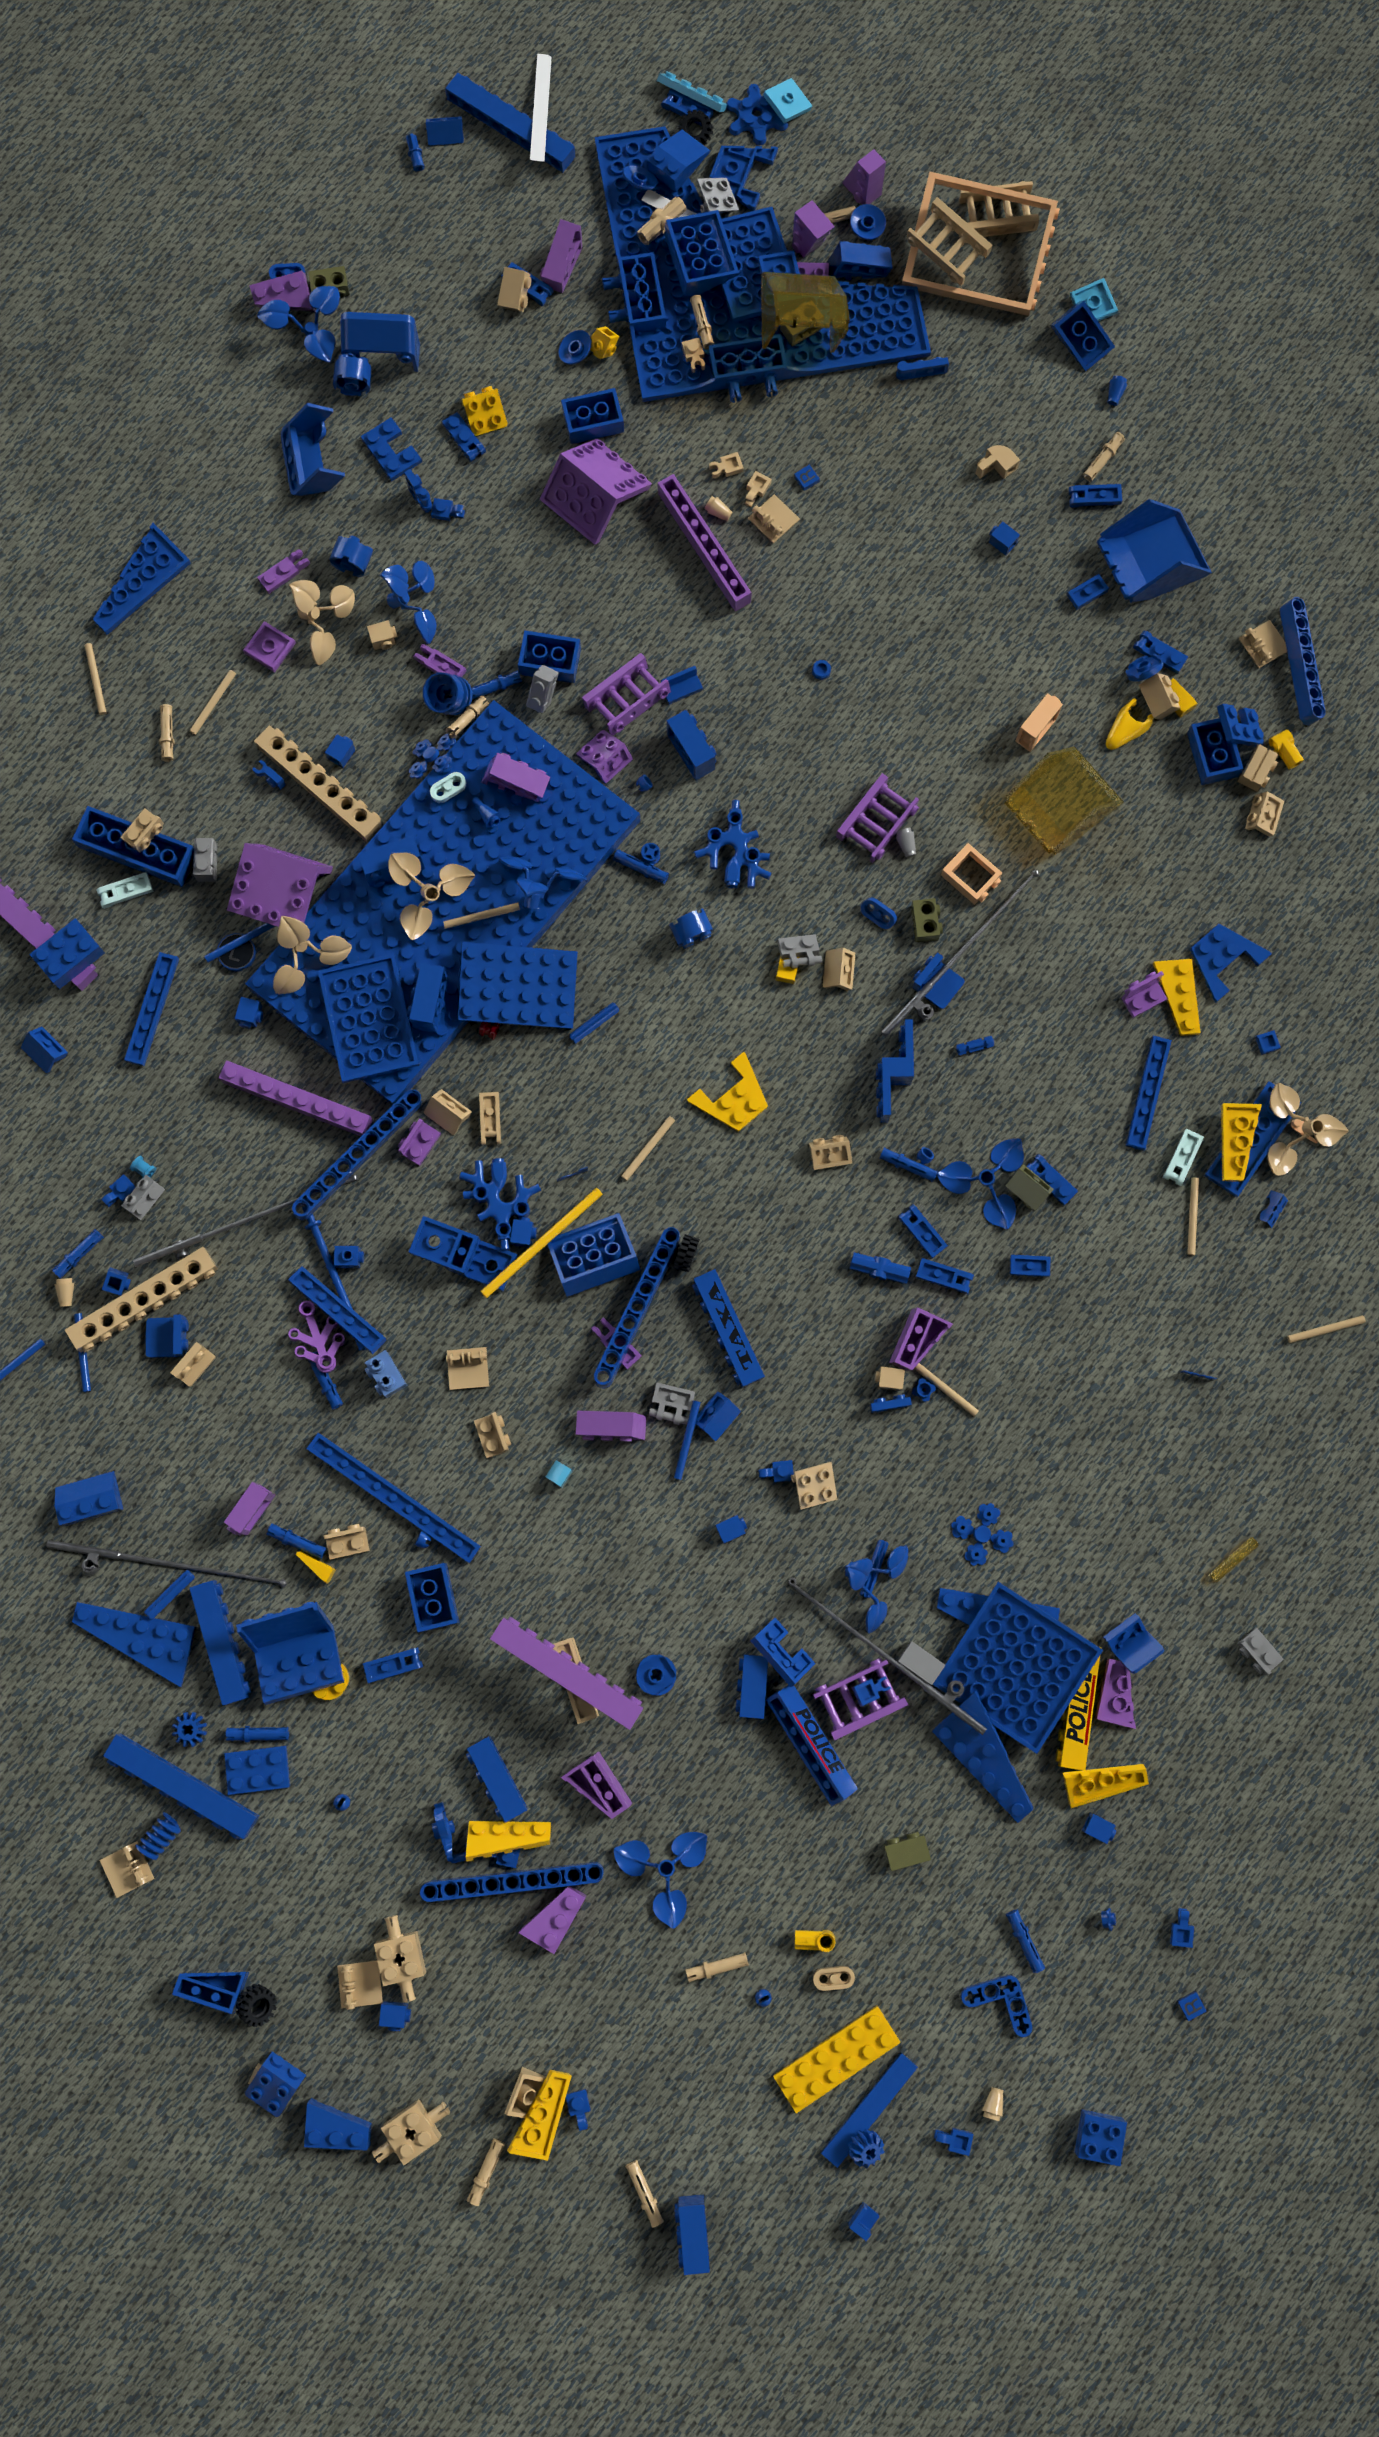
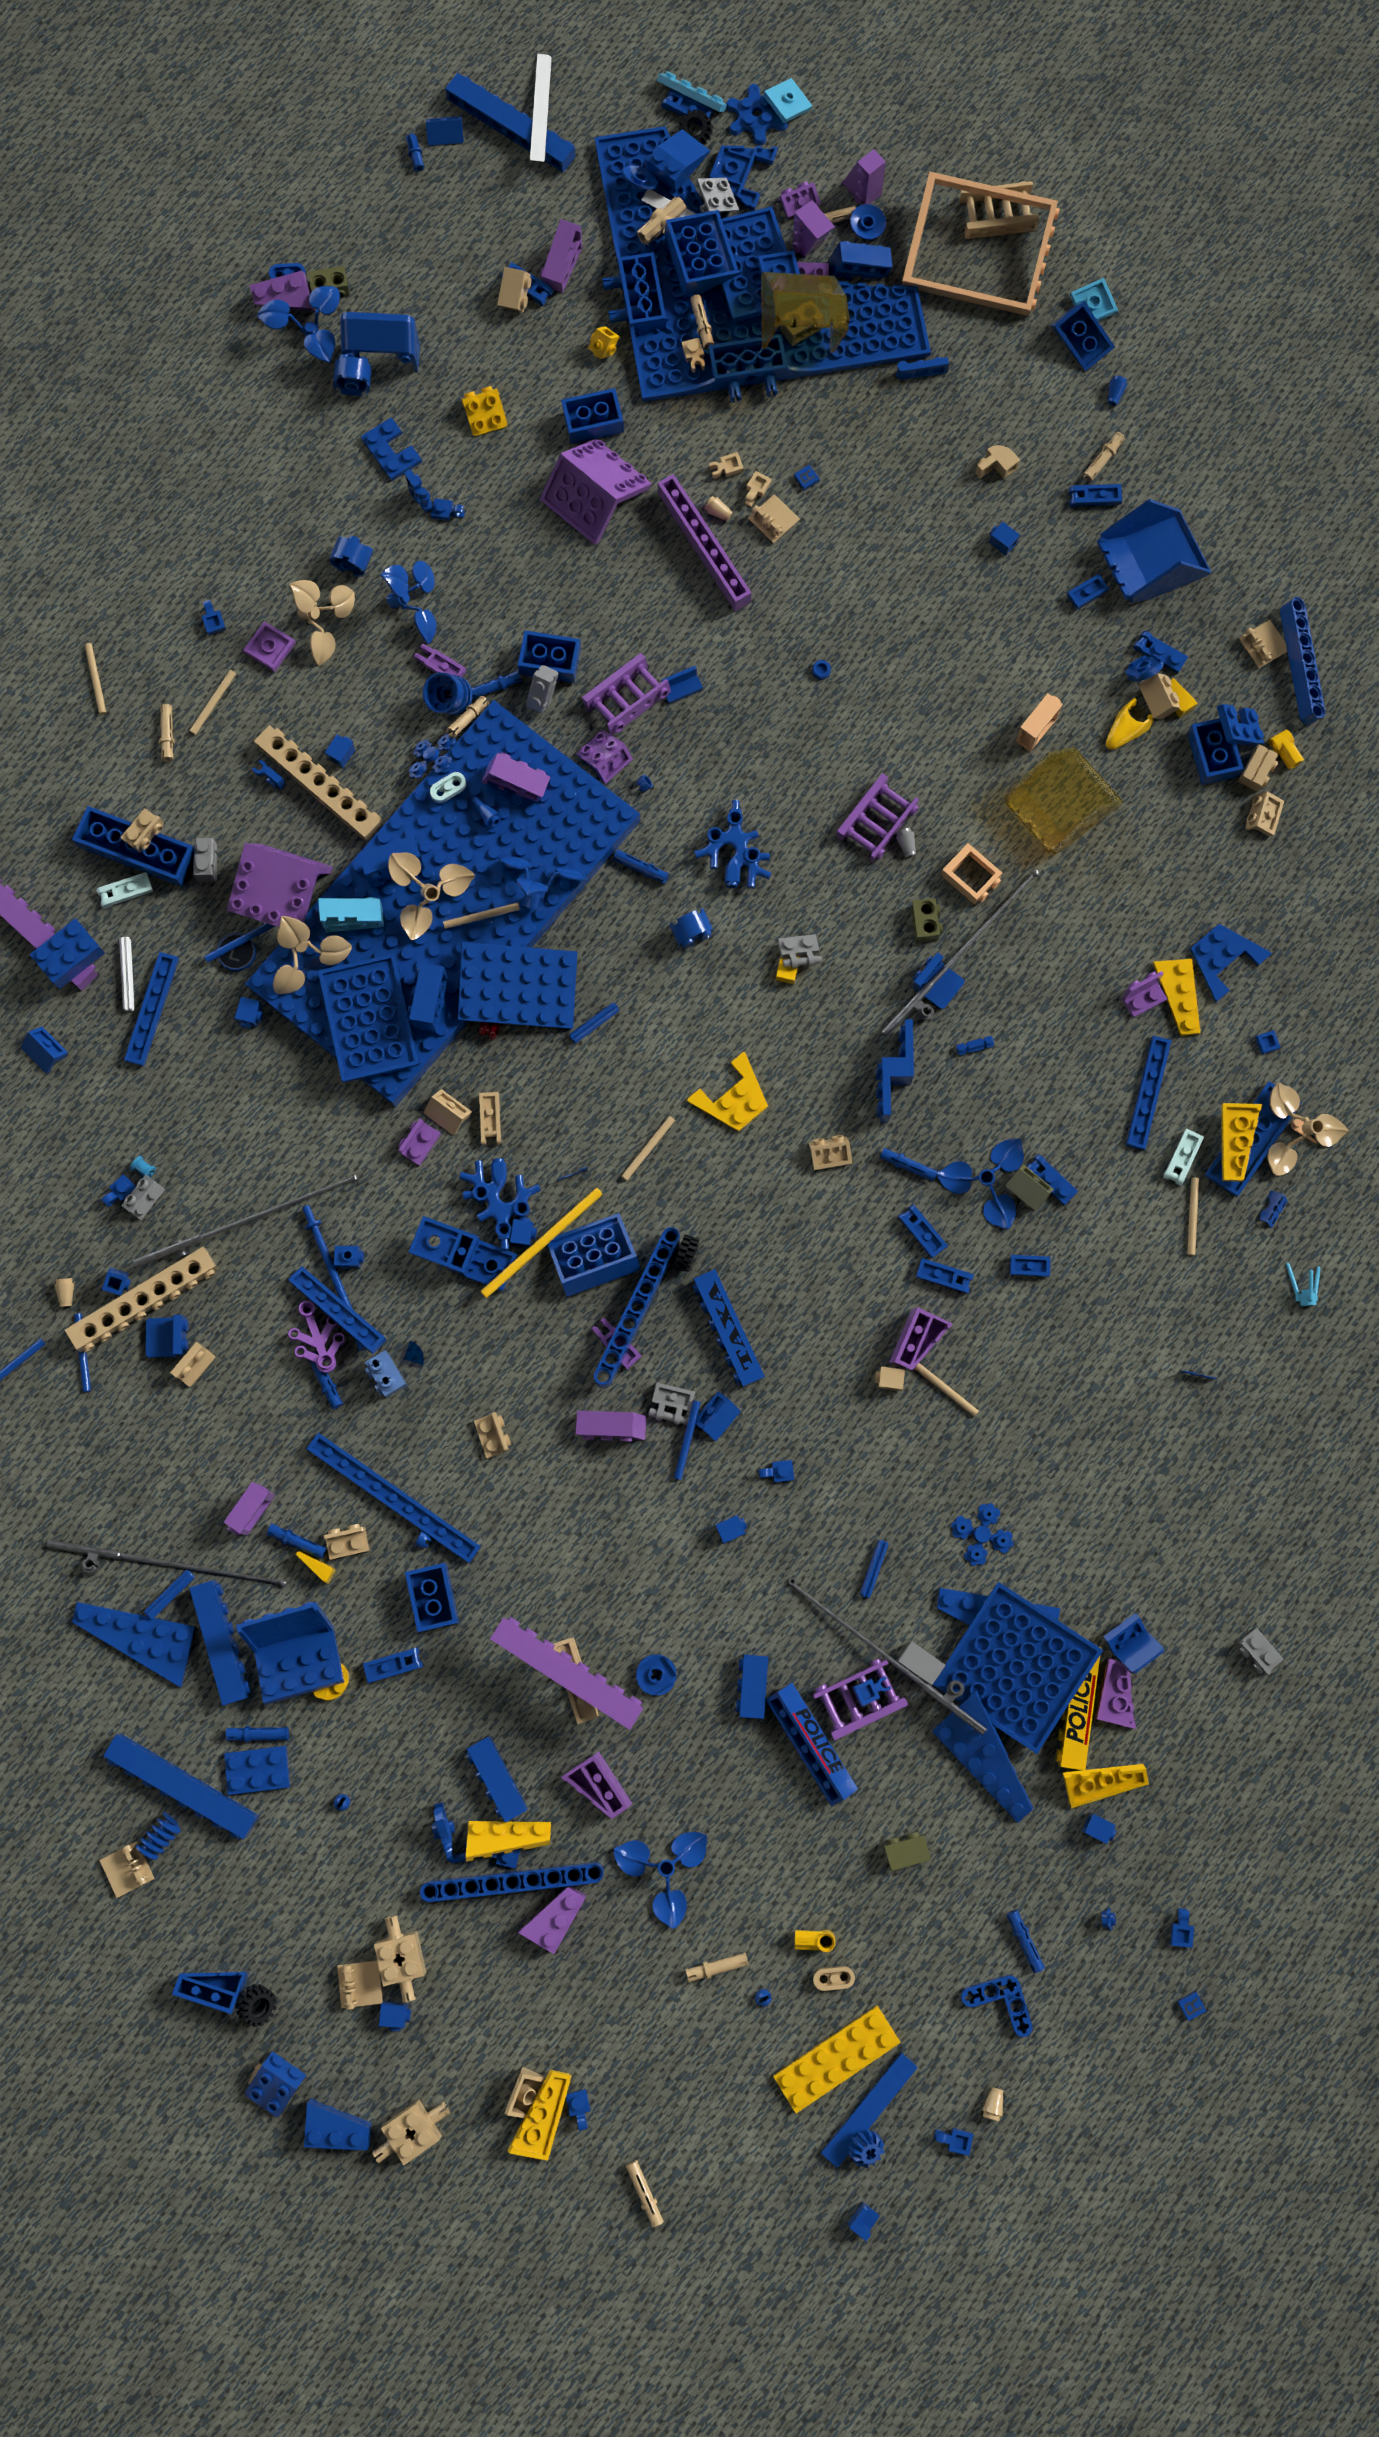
blue pin [52,1229,104,1279] -> none
blue slope [55,1471,124,1526] -> none
blue wing [93,522,191,635] -> none
blue gear [172,1712,207,1747] -> none
medium lavender brick [219,1060,373,1136] -> none
medium lavender hinge [257,550,310,594] -> none
blue windscreen [281,403,345,496] -> none
blue beam [292,1089,422,1220] -> none
tan brick [367,620,397,650] -> none
blue plate [442,412,486,462] -> none
tan hinge [446,1347,489,1390] -> none
tan pin [467,2138,505,2206] -> none
medium azure brick [545,1460,572,1488] -> none
blue dish [559,330,592,365] -> none
blue wheel [641,843,660,865] -> none
blue brick [666,710,717,781] -> none
blue brick [675,2194,710,2275] -> none
blue plate [750,1618,816,1687] -> none
tan hinge [791,1462,837,1510] -> none
tan panel [823,948,855,990] -> none
blue plant [845,1545,908,1634] -> none
blue piece [849,1252,911,1284] -> none
blue plate [861,897,897,929] -> none
blue plate [870,1394,912,1413] -> none
tan fence [907,197,992,286] -> none
blue plate [912,1378,936,1402] -> none
blue hinge [917,1147,934,1164] -> none
blue brick [1075,2109,1127,2166] -> none
clear yellow axle [1209,1537,1259,1582] -> none
tan bar [1287,1315,1366,1343] -> none
none -> white axle [119,937,134,1012]
none -> blue plate [202,600,226,636]
none -> medium azure wedge [318,897,384,933]
none -> clear blue tile [404,1340,424,1365]
none -> medium lavender bracket [777,181,821,218]
none -> medium azure plant [1286,1263,1321,1306]

